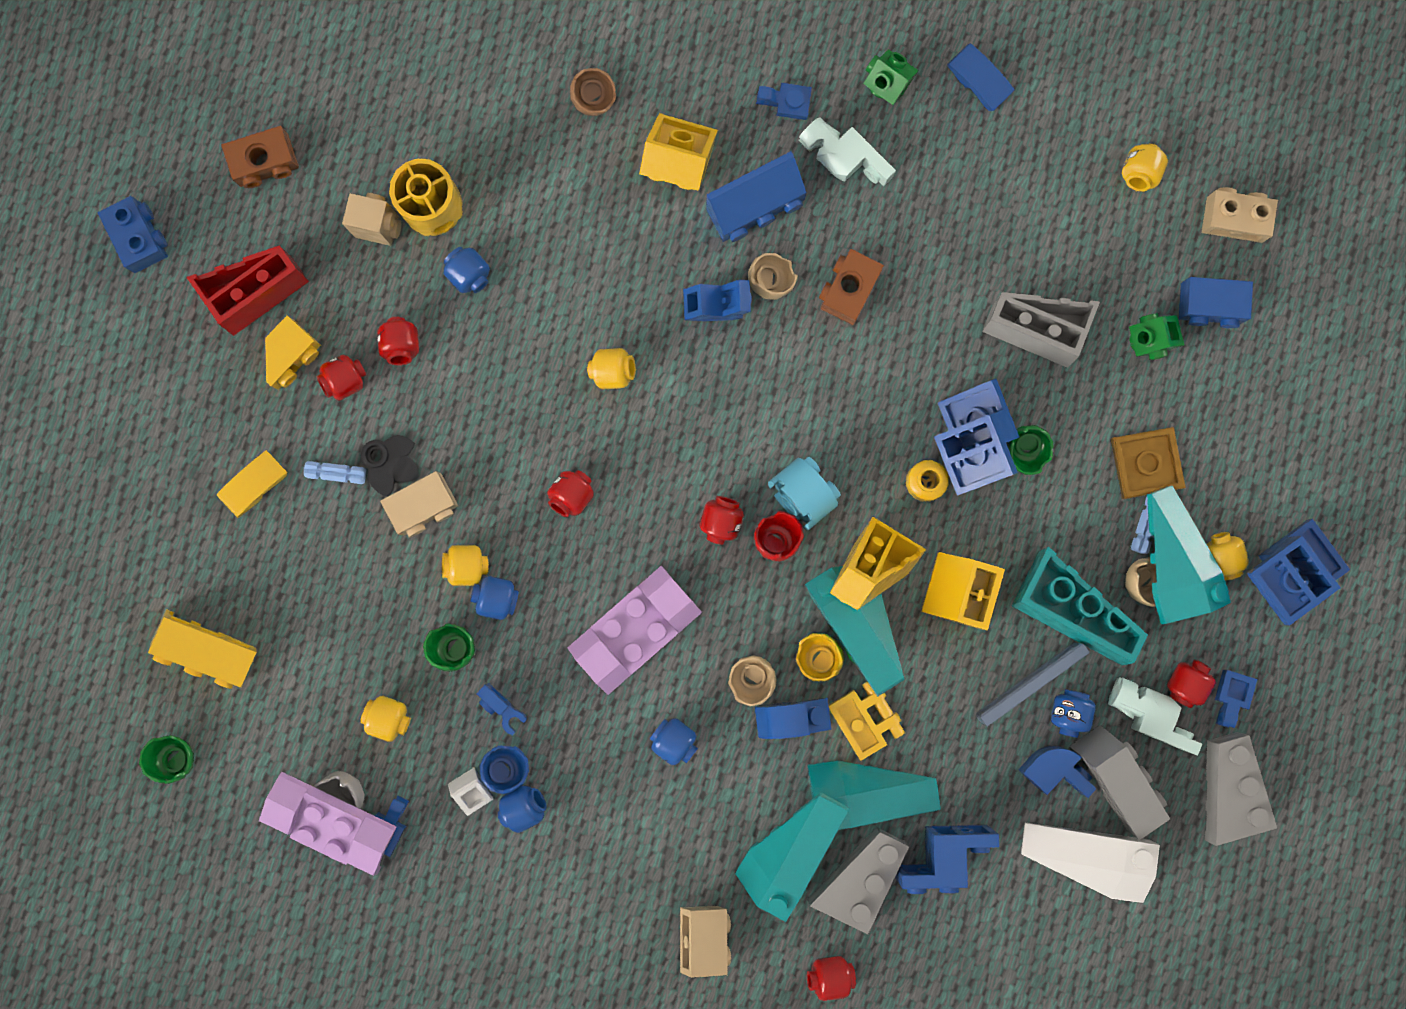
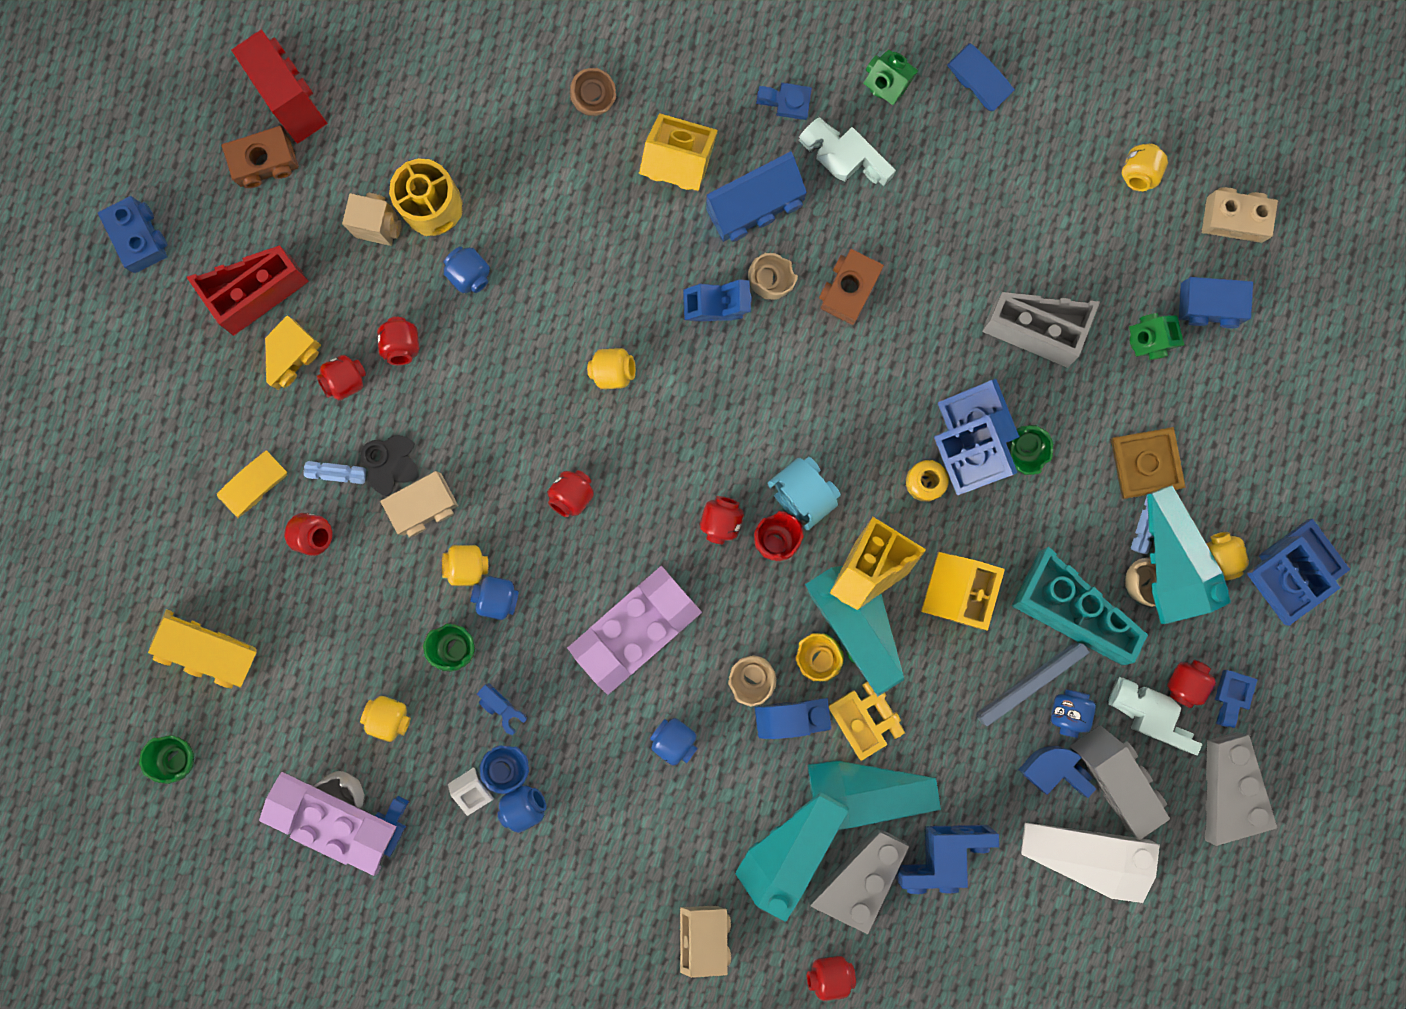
none -> red wedge [231,29,328,144]
none -> red head [284,513,333,556]

